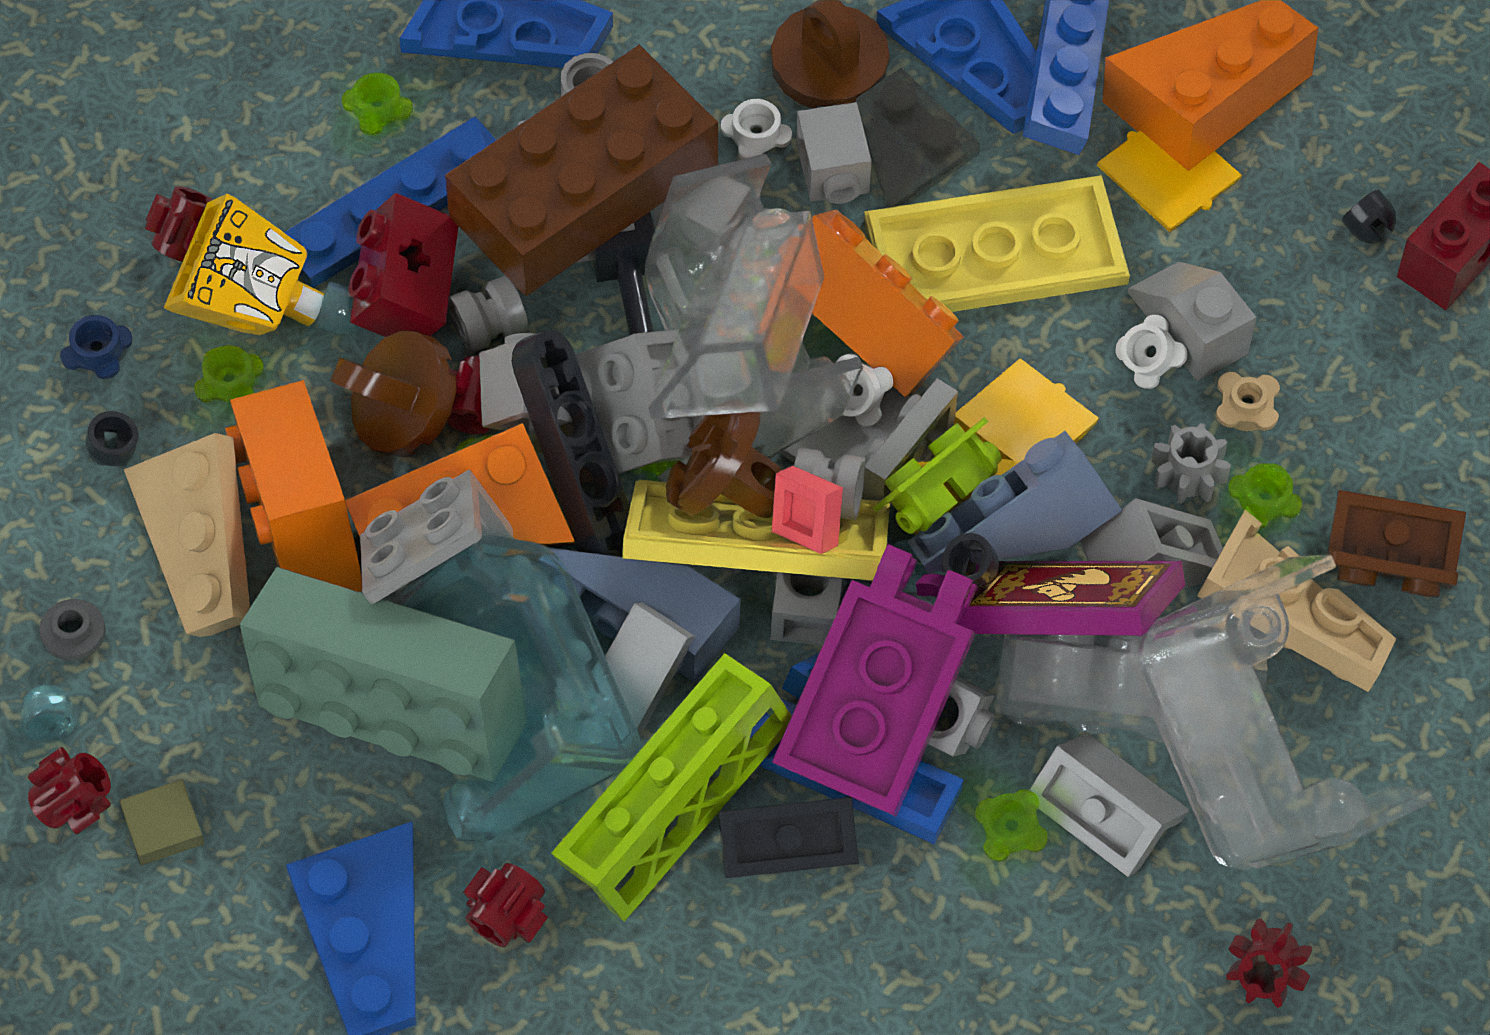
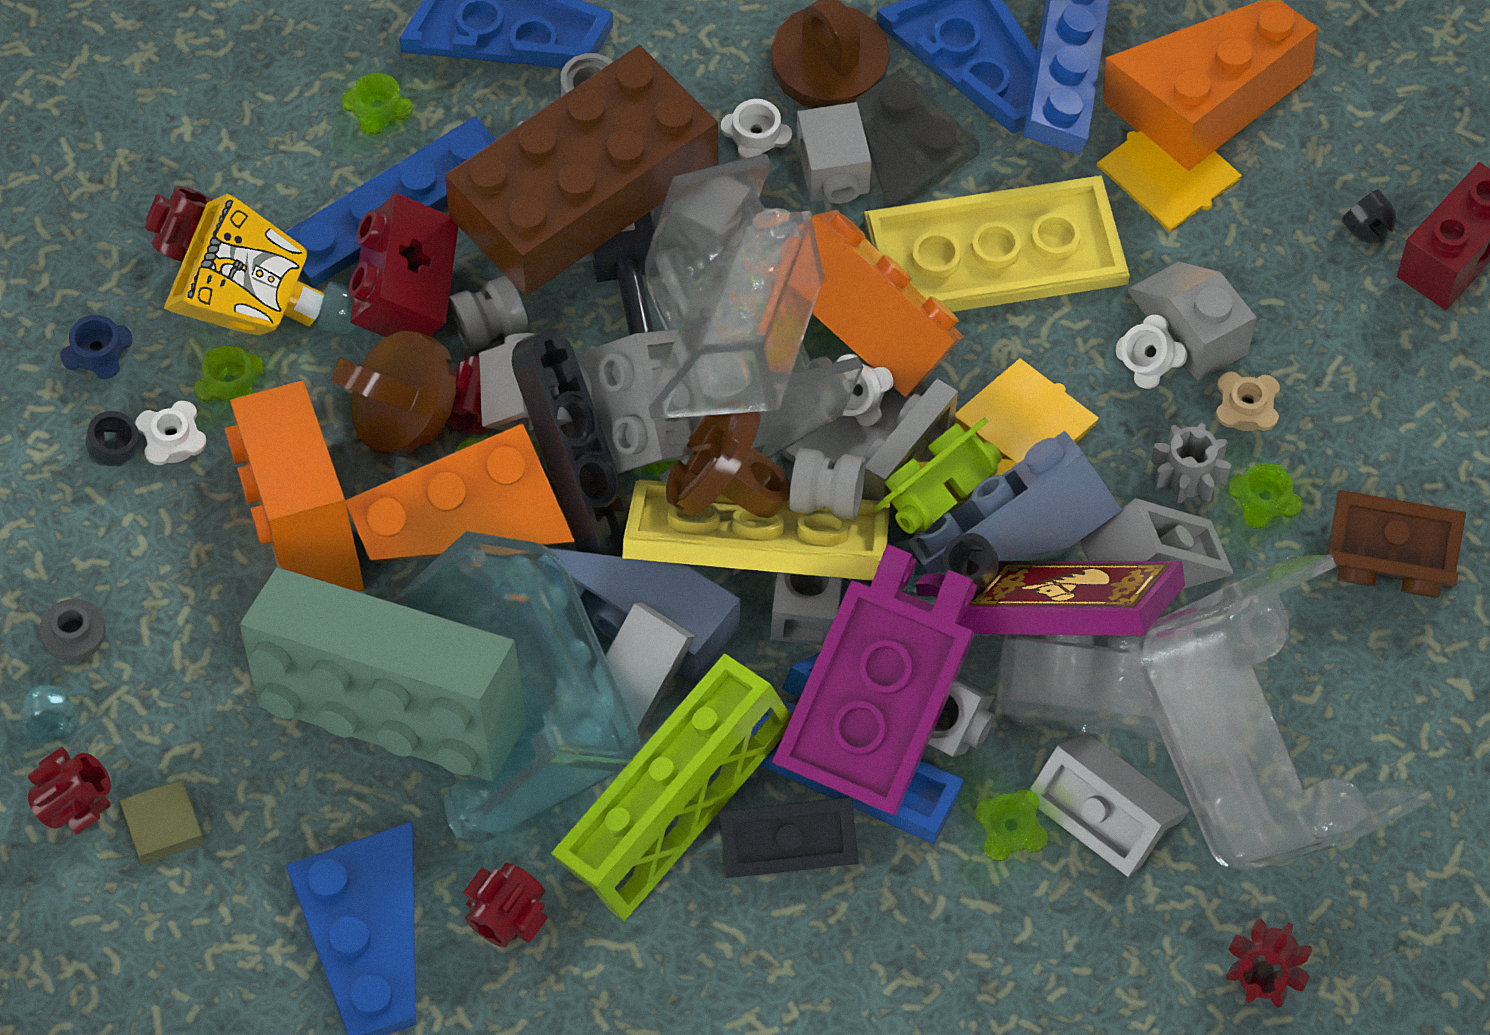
tan wing [124,433,250,637] -> none
light grey bracket [360,469,514,604] -> none
coral plate [771,466,843,554] -> none
tan wing [1197,509,1396,692] -> none
none -> white plate [135,401,206,465]

